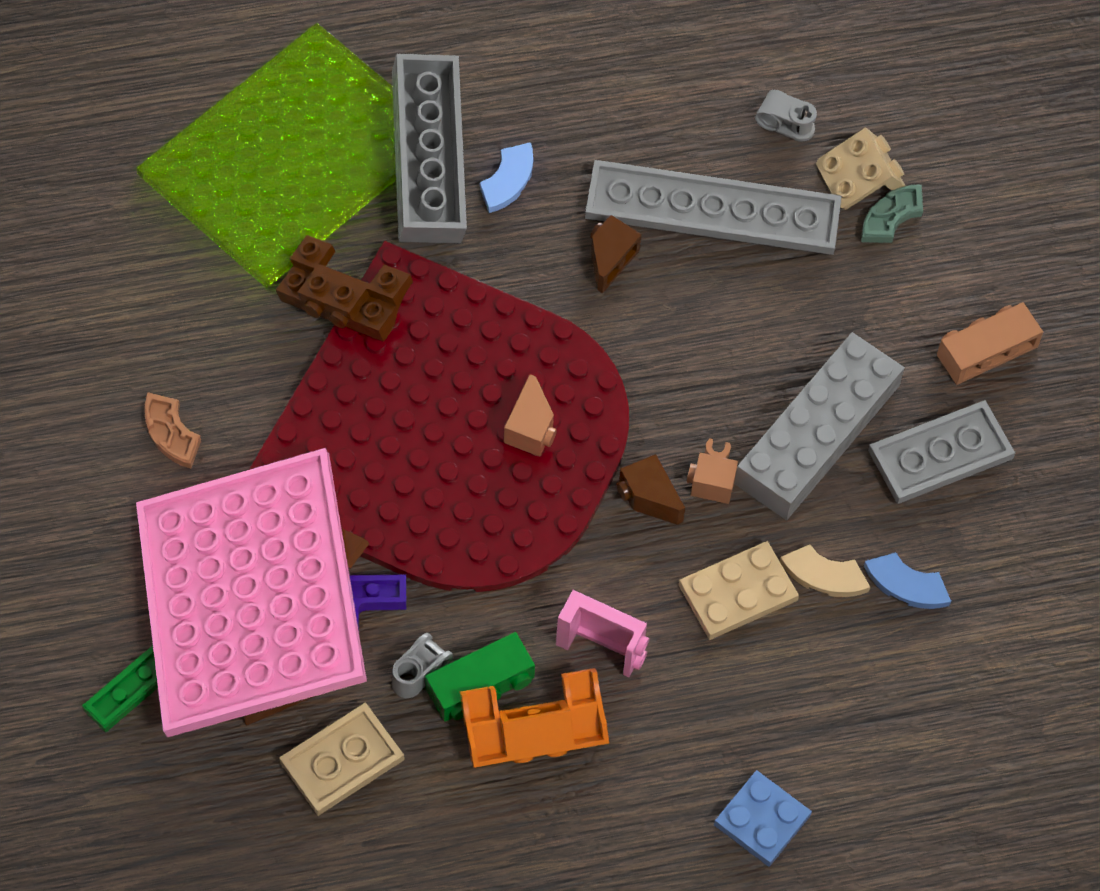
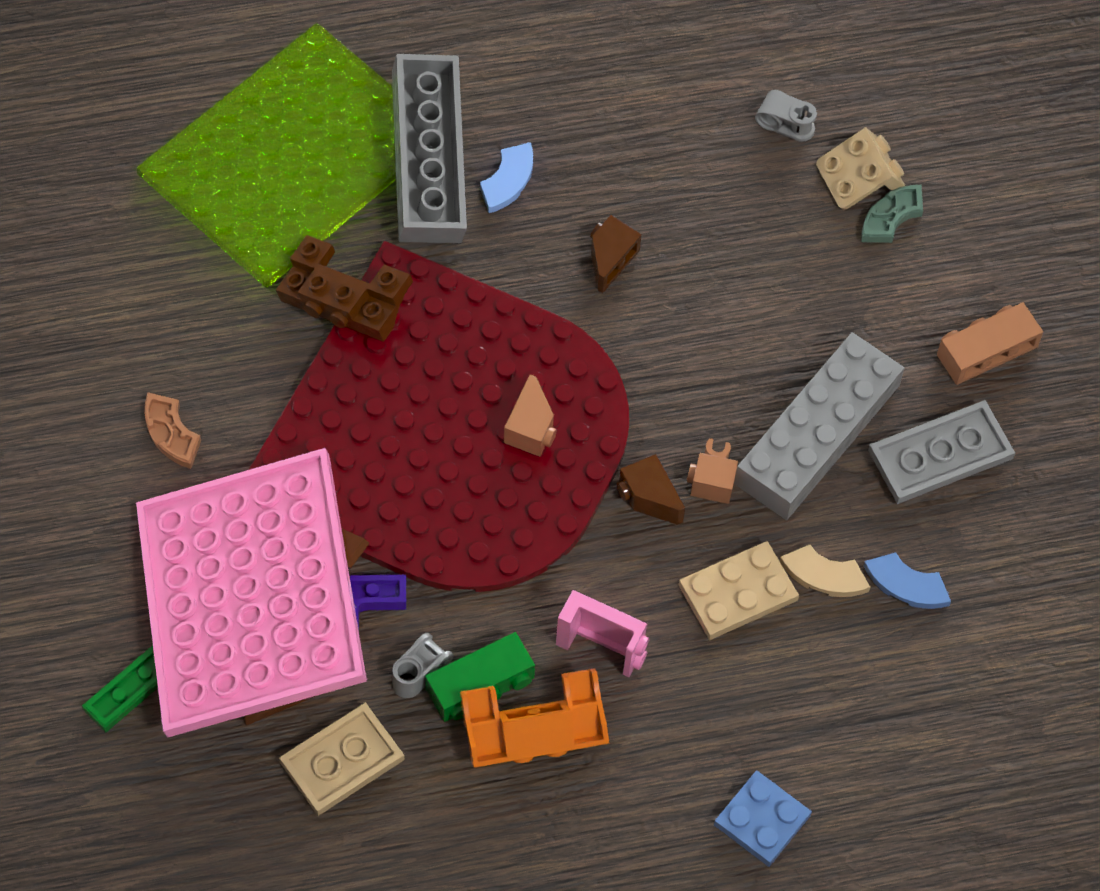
light grey plate [585,160,842,255] -> none

